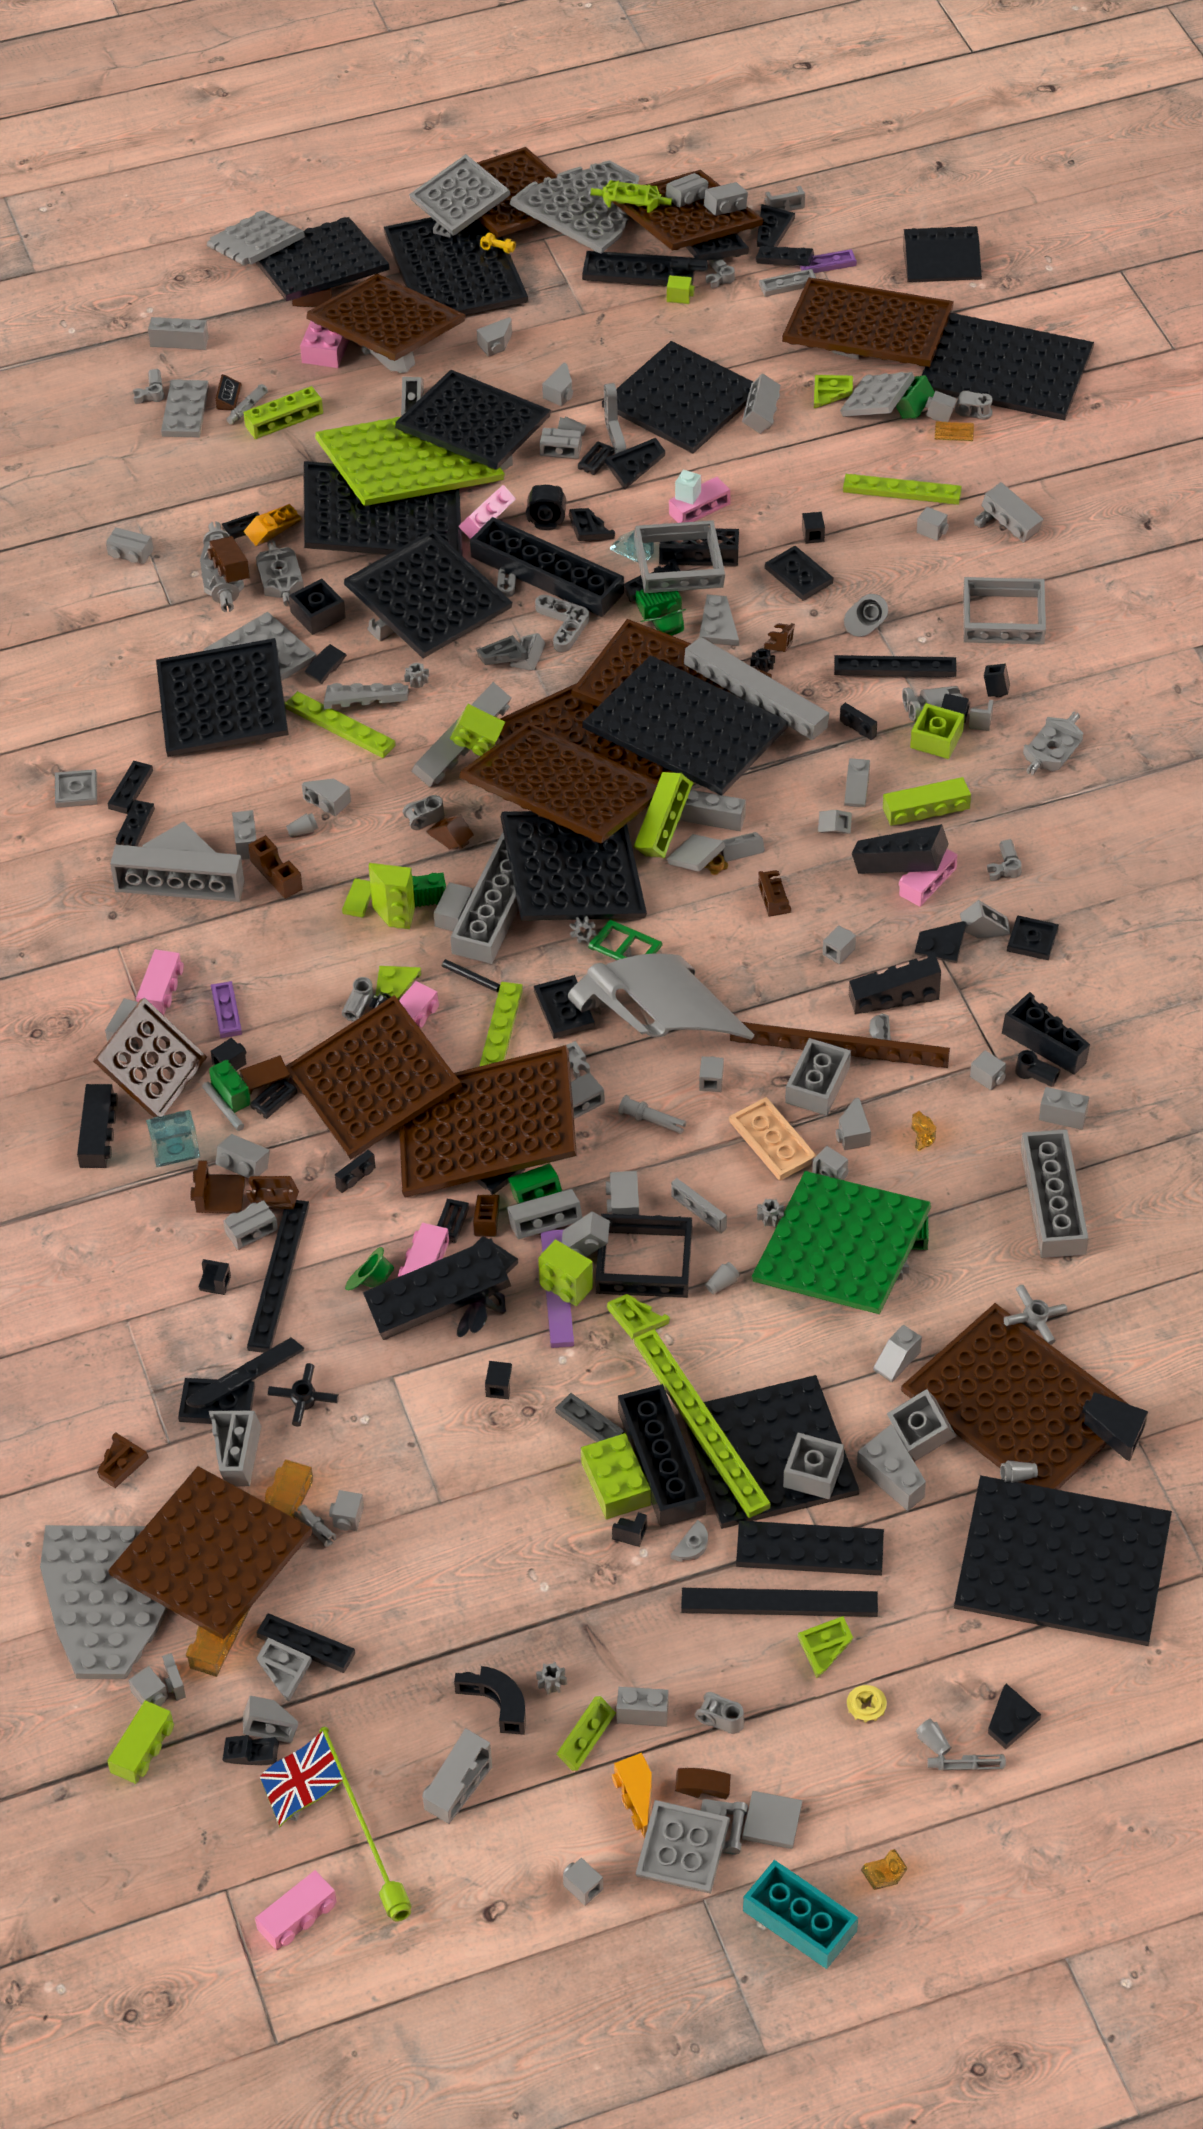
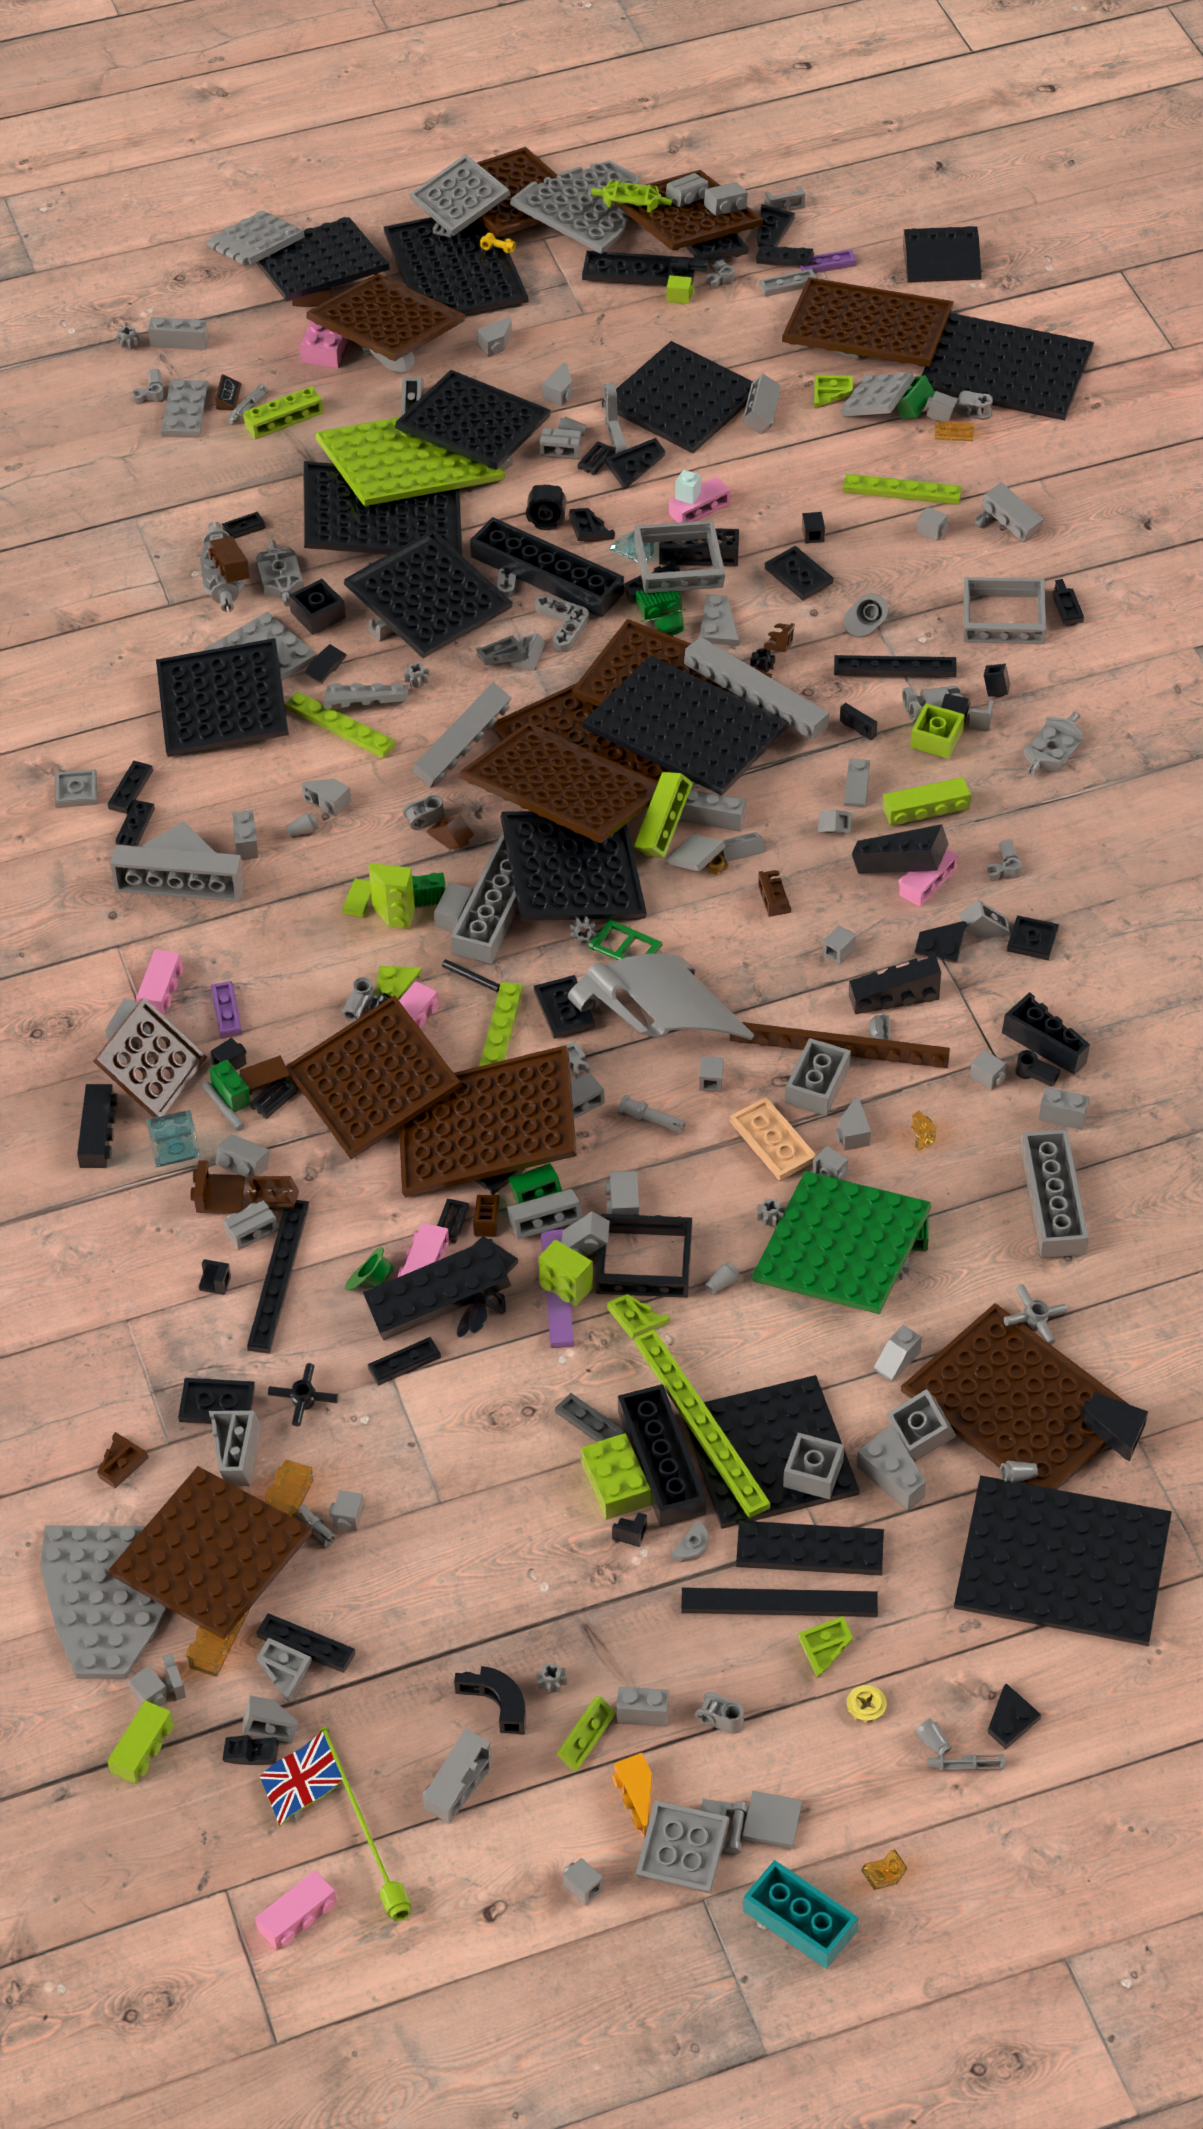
light grey brick [106,527,153,564] -> none
black piece [186,1337,304,1408] -> none
light orange slope [243,504,302,546] -> none
reddish brown arch [248,835,303,899] -> none
black plate [335,1149,376,1193] -> none
lime brick [449,704,505,756] -> none
bright pink brick [458,485,516,539] -> none
black panel [485,1361,512,1400] -> none
light grey tile [671,1178,727,1233] -> none
reddish brown slope [675,1768,731,1800] -> none
none -> light grey gear [116,326,140,350]
none -> black tile [368,1337,441,1386]
none -> black hinge [1053,579,1084,626]

